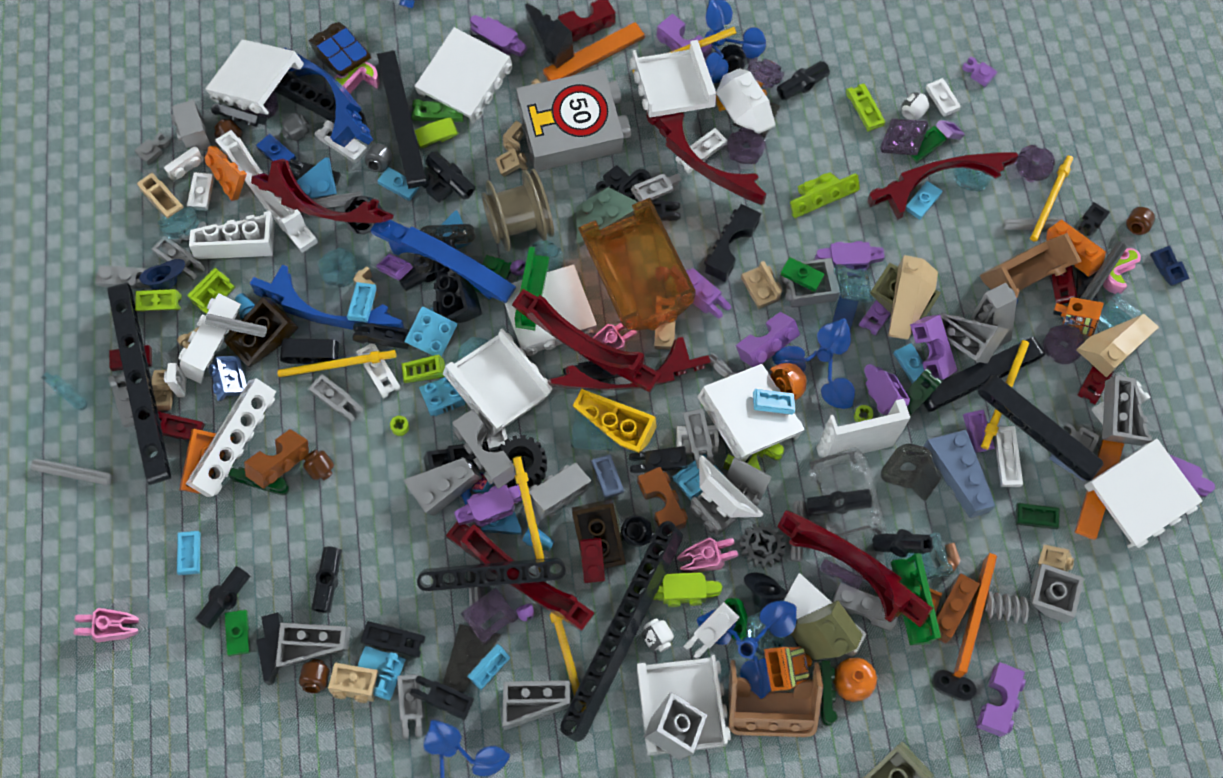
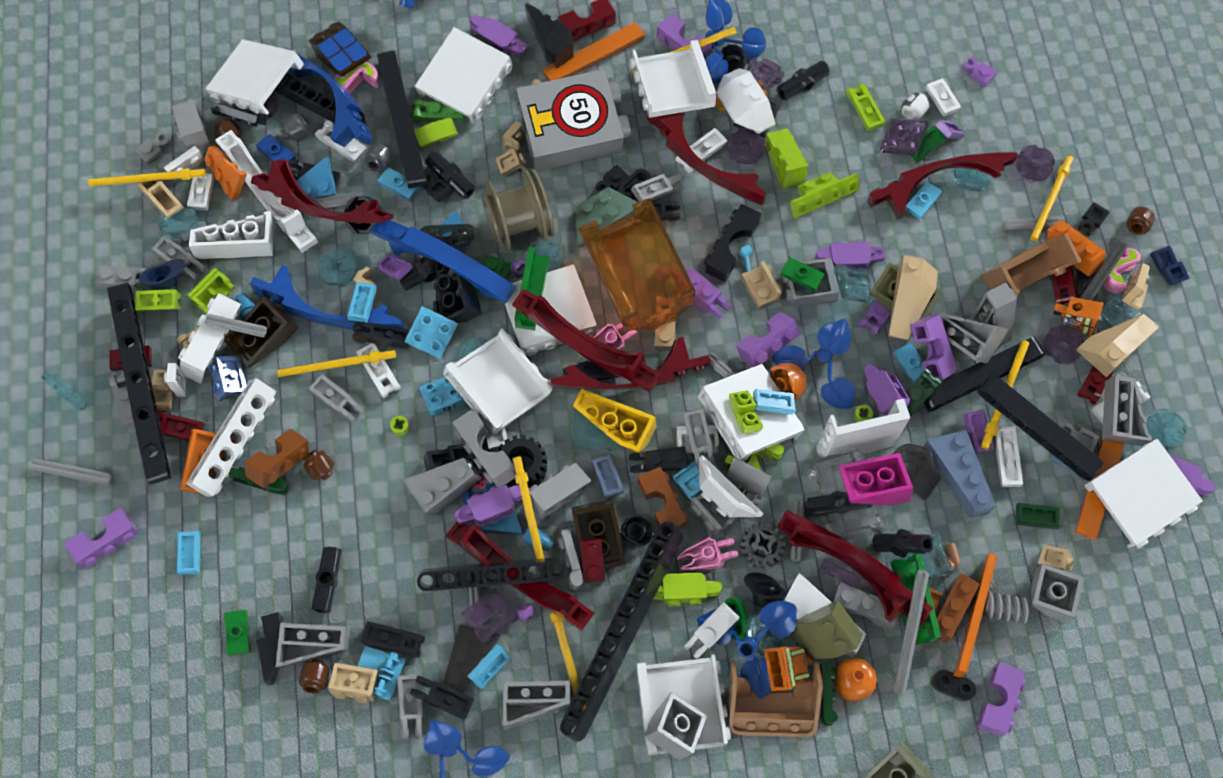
bright pink hinge [73,608,139,643] -> none
black piece [195,566,251,630] -> none
black beam [280,338,339,364] -> none
lime slope [401,354,445,383] -> none
white head [642,619,674,652] -> none
dark blue slope [832,295,859,331] -> none
none -> medium lavender arch [64,507,139,569]
none -> yellow bar [88,168,206,187]
none -> light grey hinge [557,529,583,591]
none -> lime slope [729,390,763,434]
none -> medium azure hand [740,245,753,272]
none -> lime wedge [764,128,809,190]
none -> dark pink slope [838,453,913,505]
none -> light grey axle [894,570,929,695]
none -> tan bracket [1122,263,1150,310]
none -> clear light blue plate [1146,409,1187,450]

